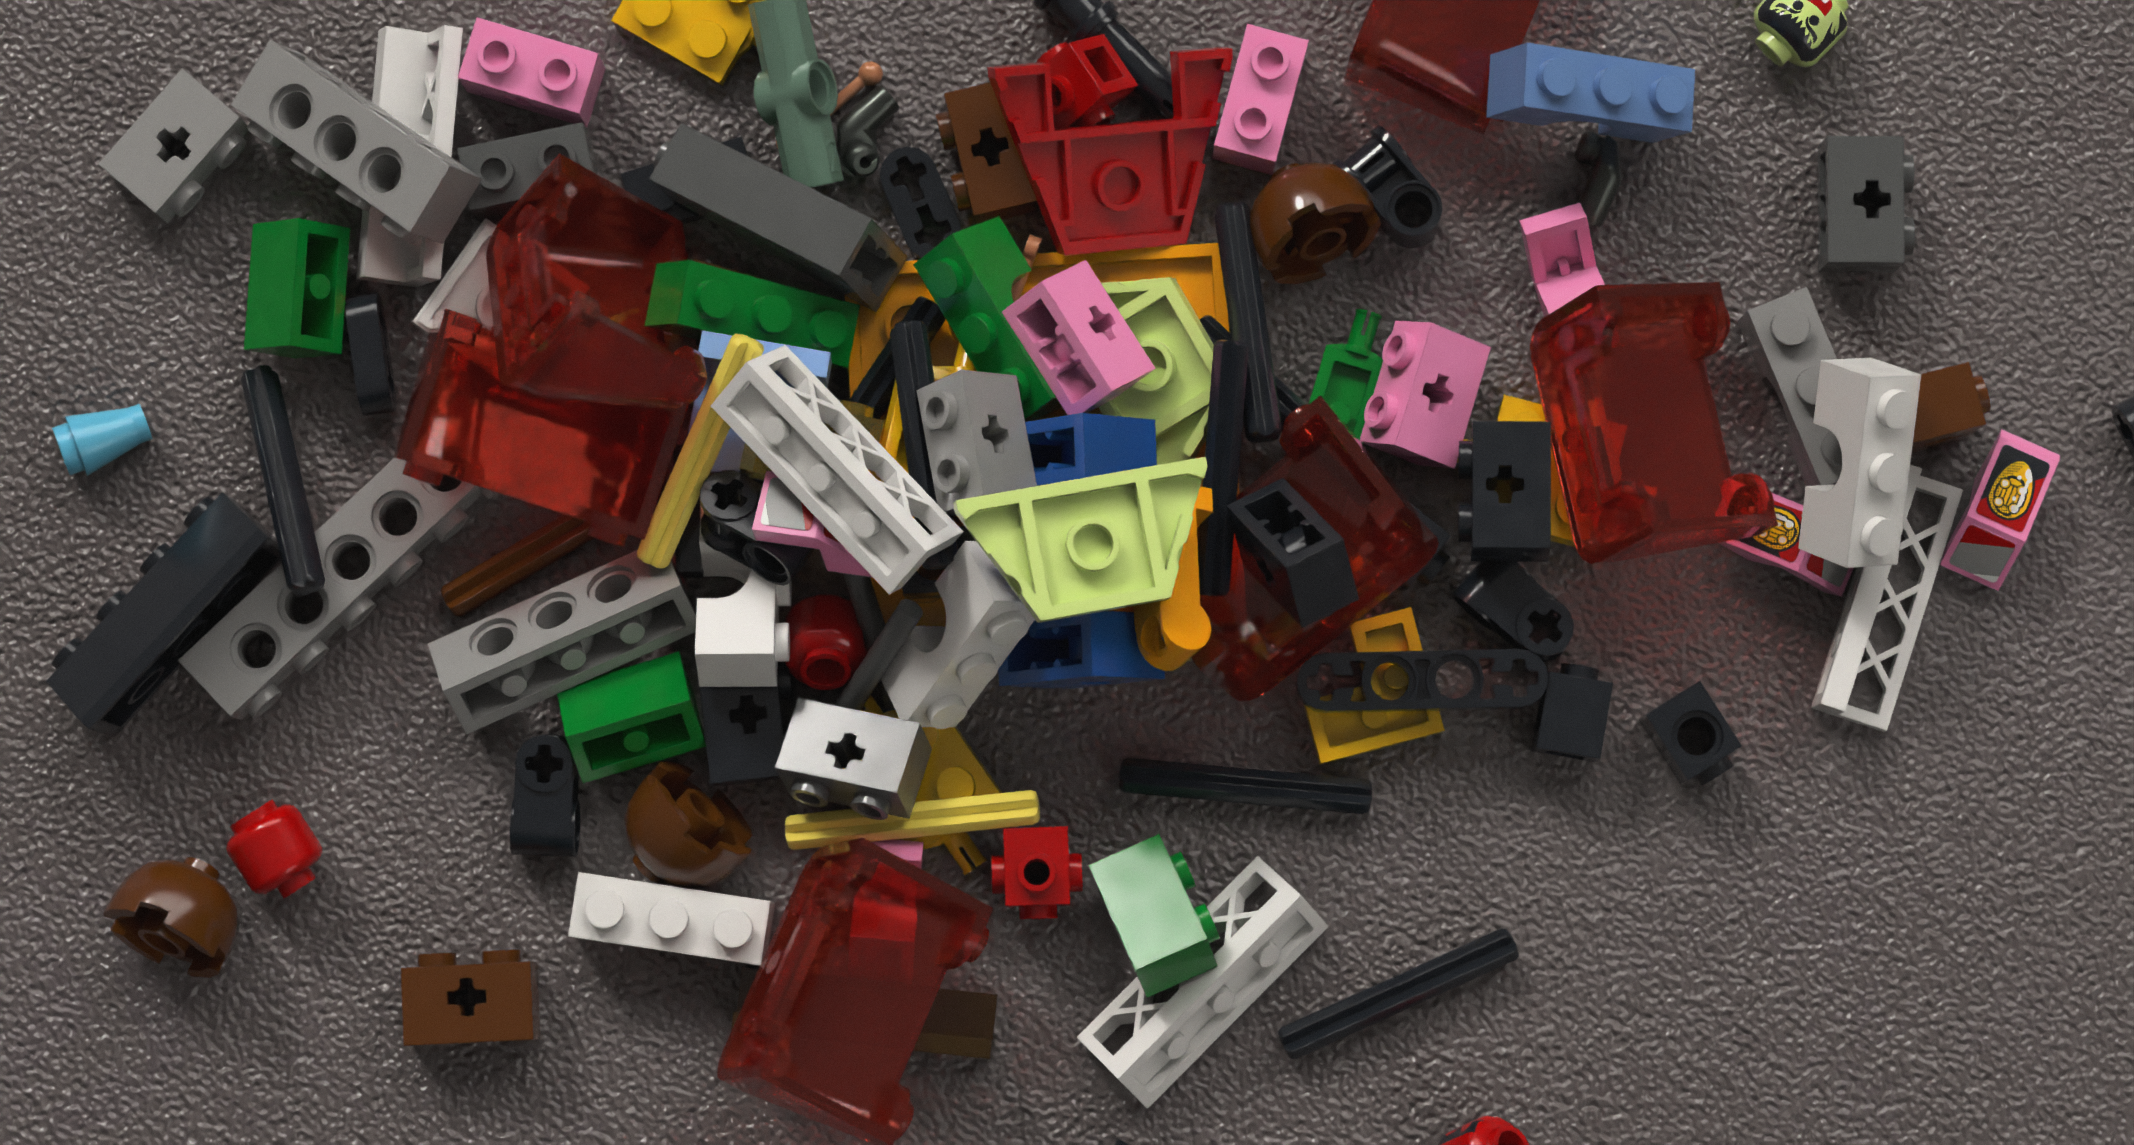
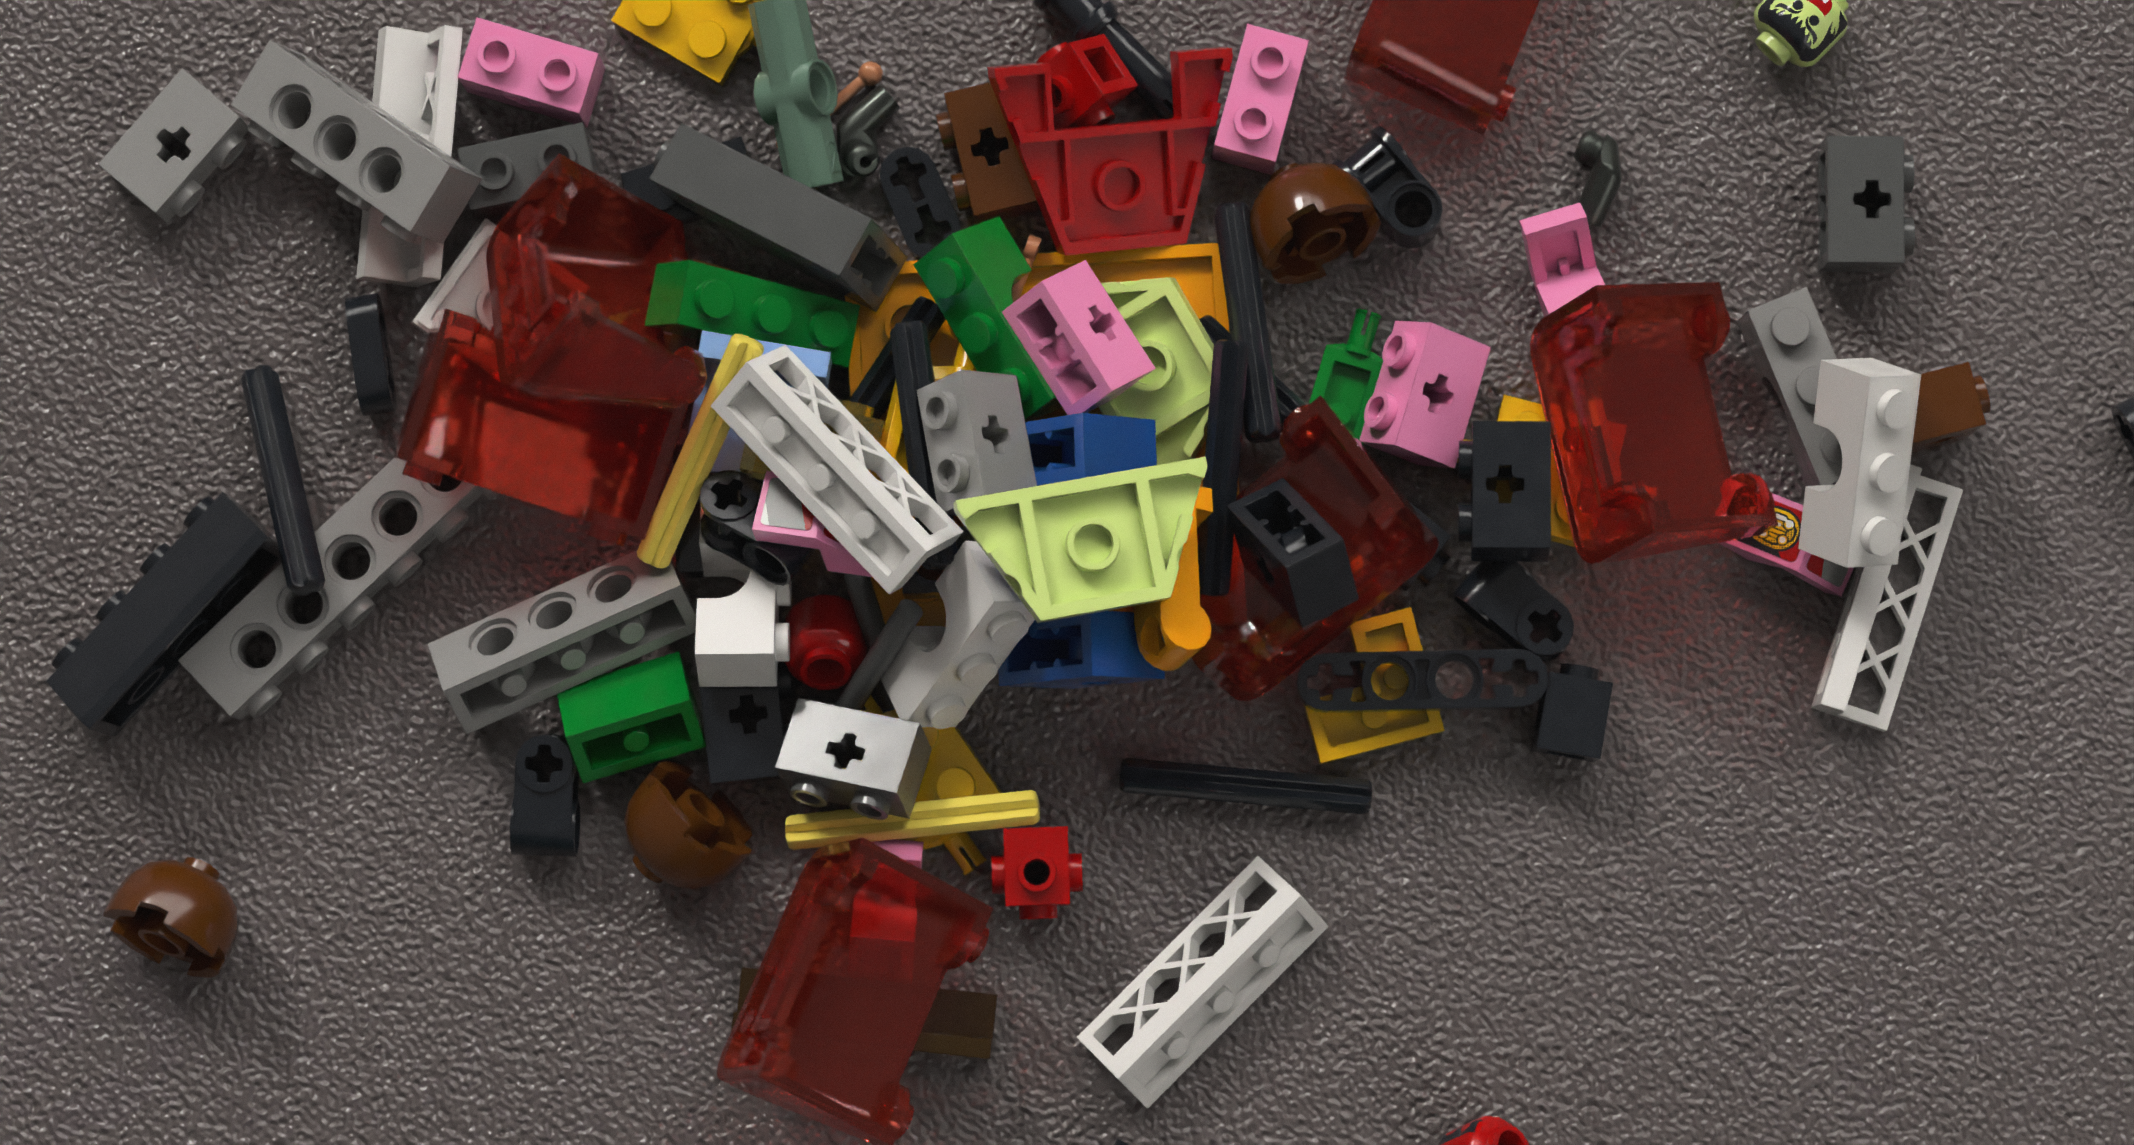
medium azure cone [52,404,153,476] -> none
red head [226,799,323,899] -> none
green brick [244,218,350,359] -> none
reddish brown brick [401,950,540,1046] -> none
reddish brown axle [440,464,667,617] -> none
white arch [568,872,775,966] -> none
brick [1088,834,1220,997] -> none
black axle [1278,928,1519,1059] -> none
medium blue arch [1486,42,1695,143] -> none
black brick [1639,681,1742,786] -> none
slope [1940,429,2060,591] -> none

